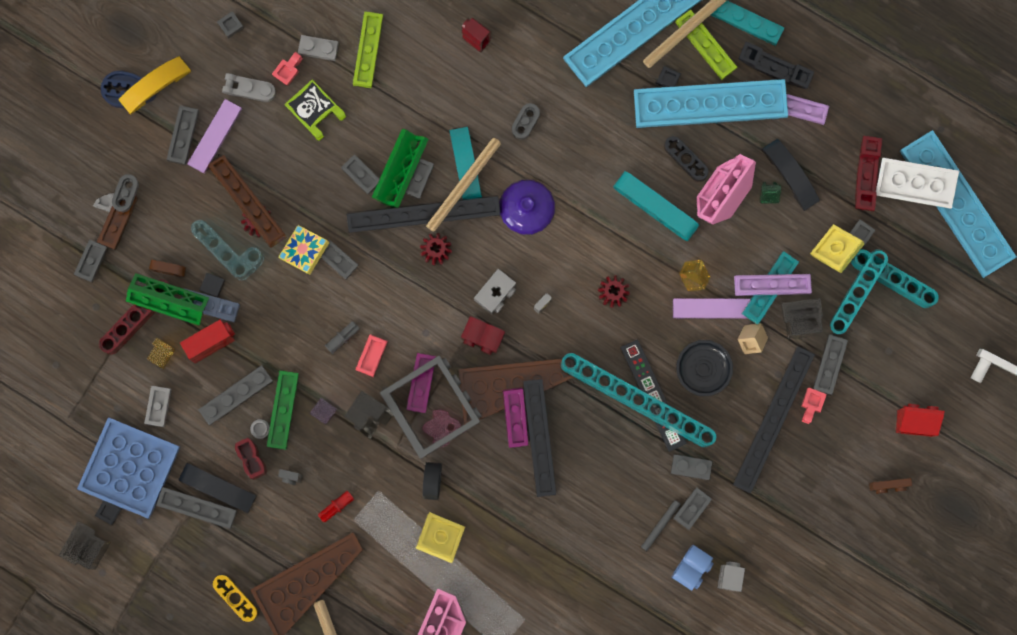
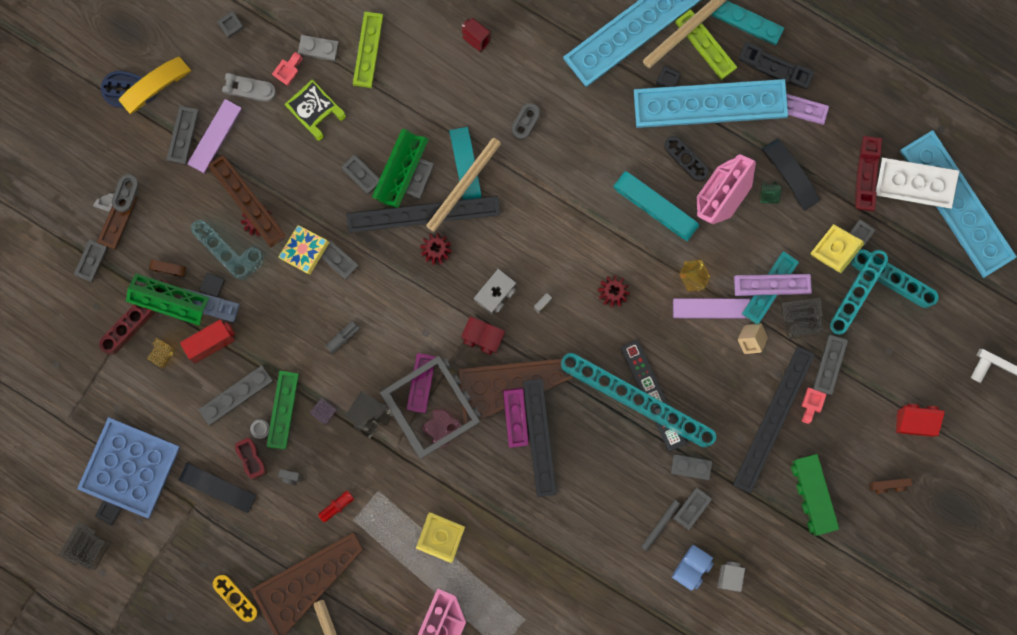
light grey plate [144,386,172,427] -> none
dark grey plate [156,487,237,529] -> none
coral tile [356,335,388,377] -> none
black tyre [422,462,442,500] -> none
dark purple hat [499,180,555,235] -> none
black hat [676,340,733,396] -> none
none -> green brick [791,454,839,536]

